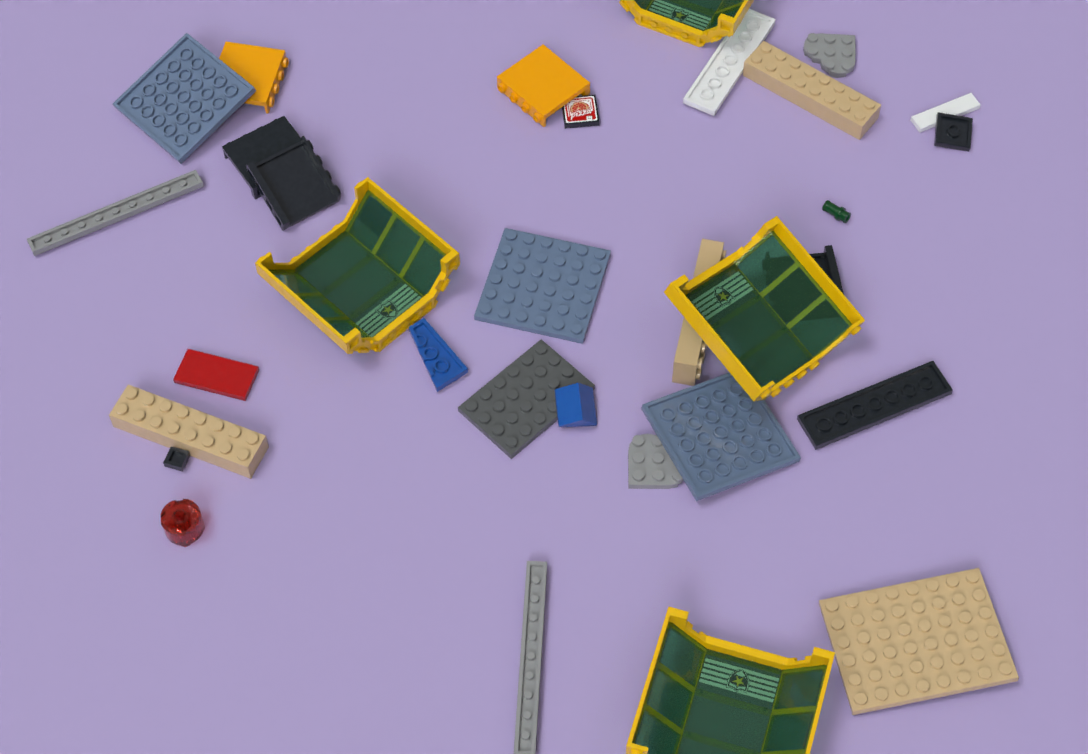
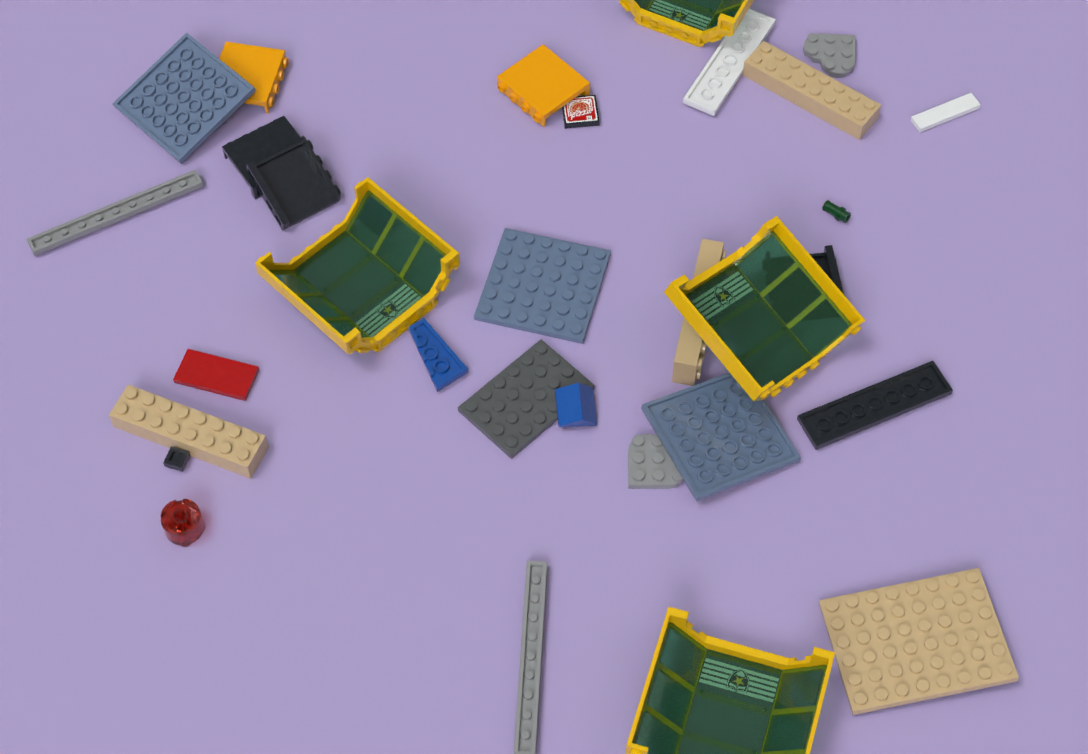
black tile [934,112,973,152] -> none

